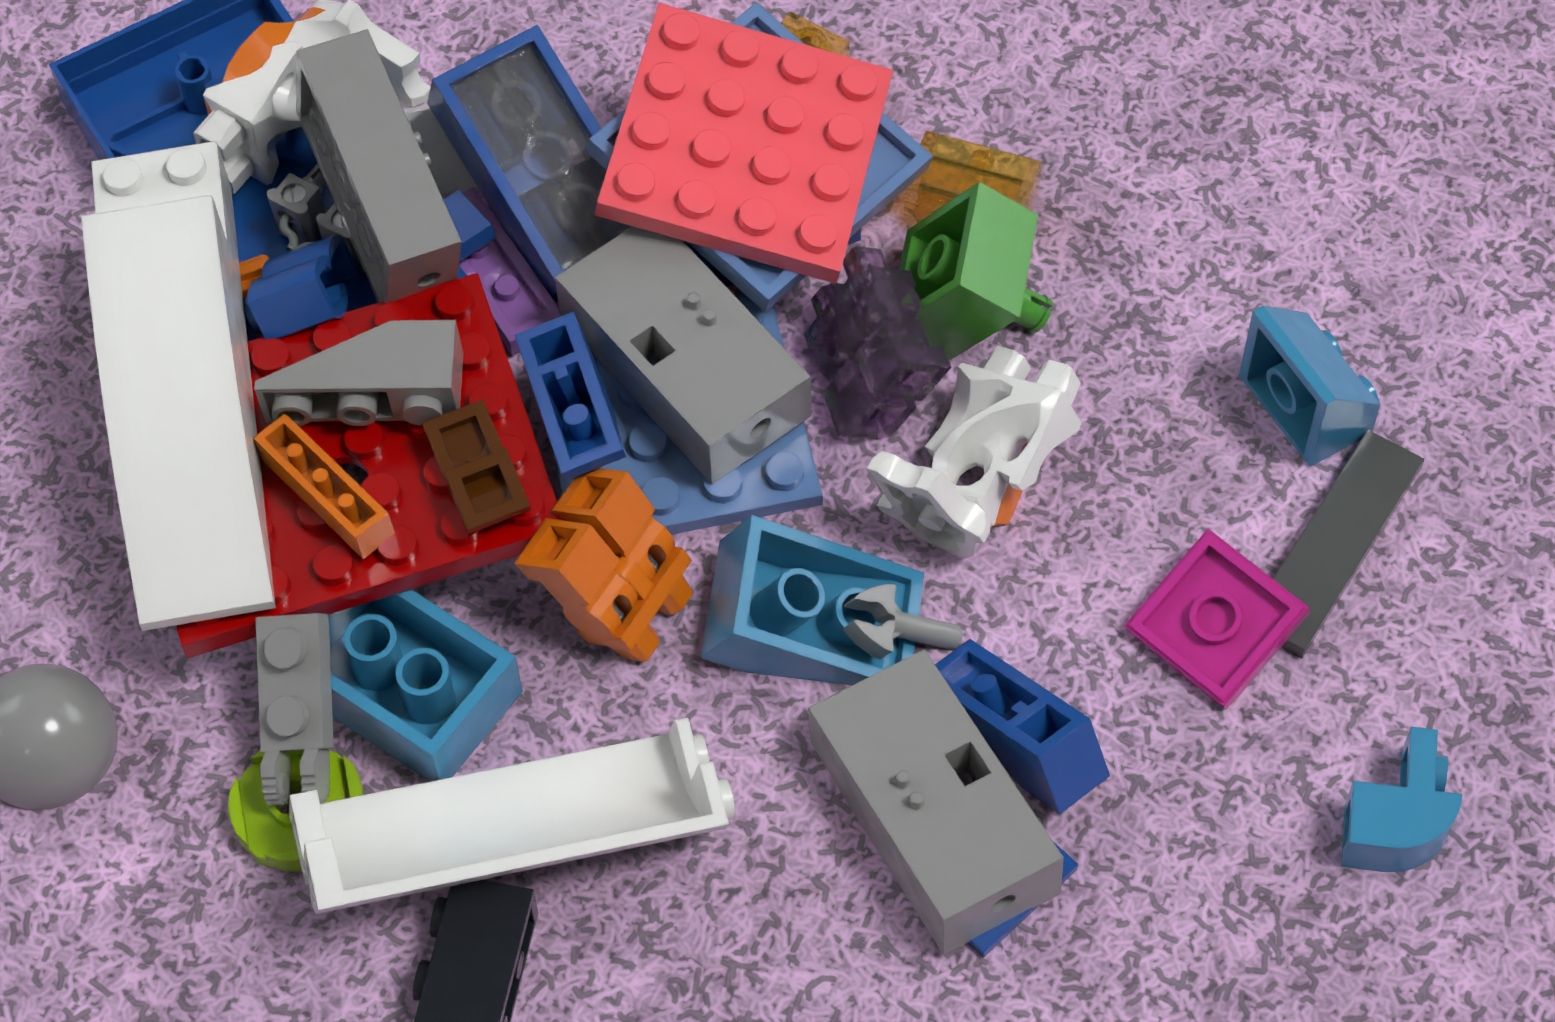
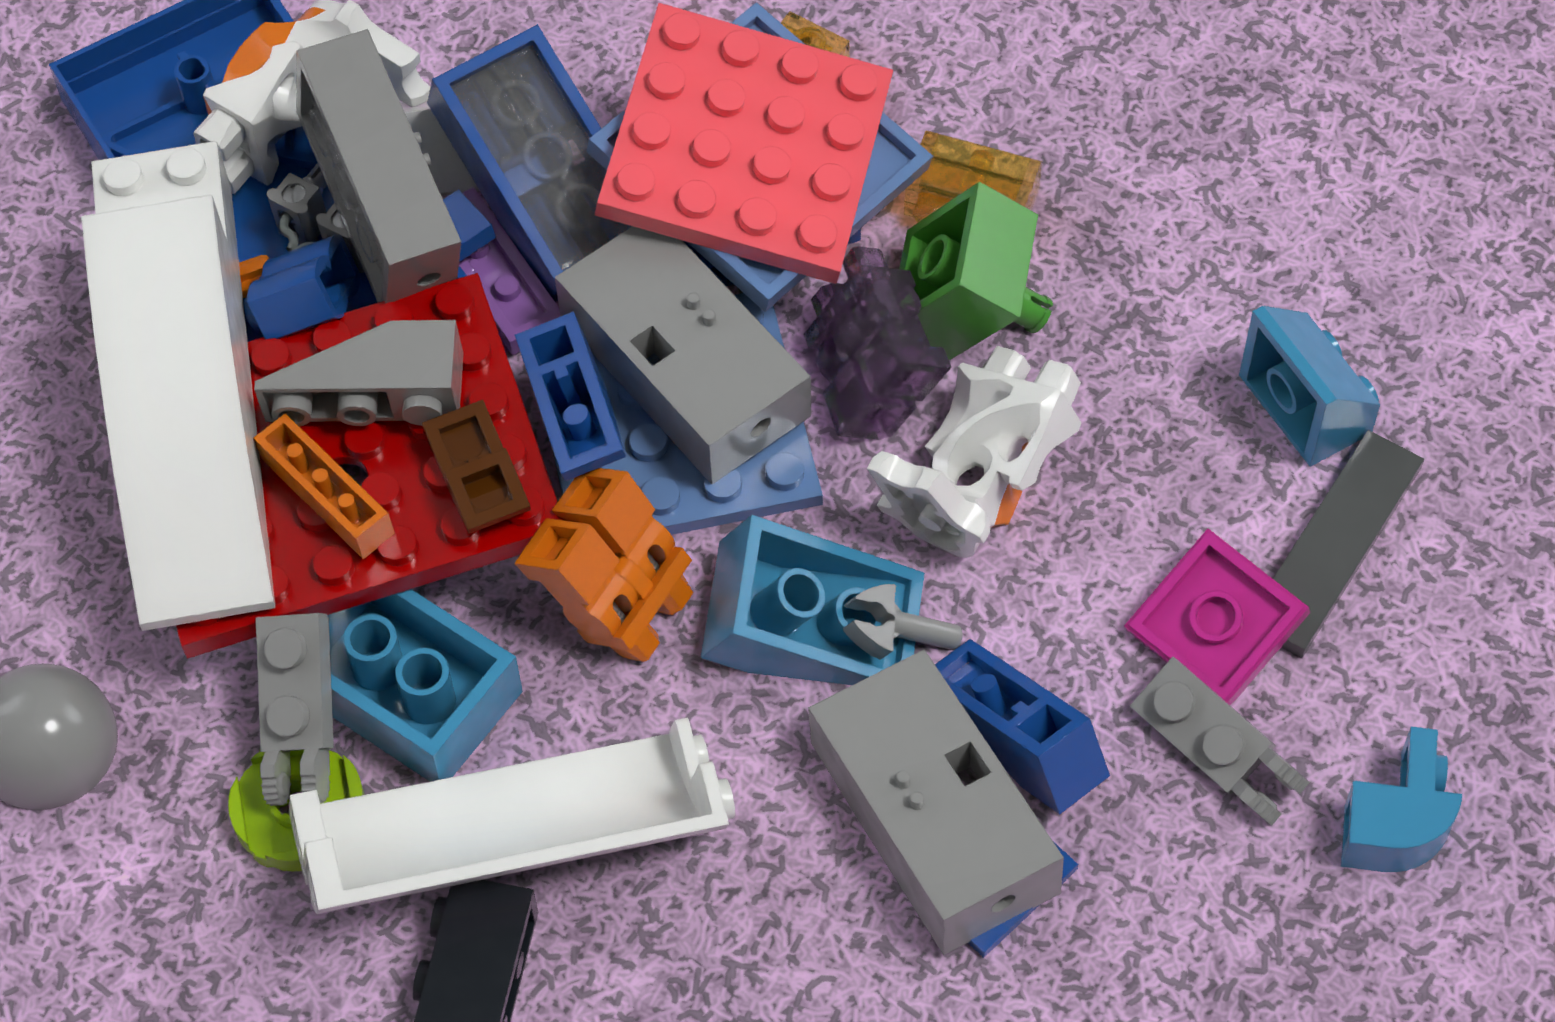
none -> light grey hinge [1130,657,1310,825]

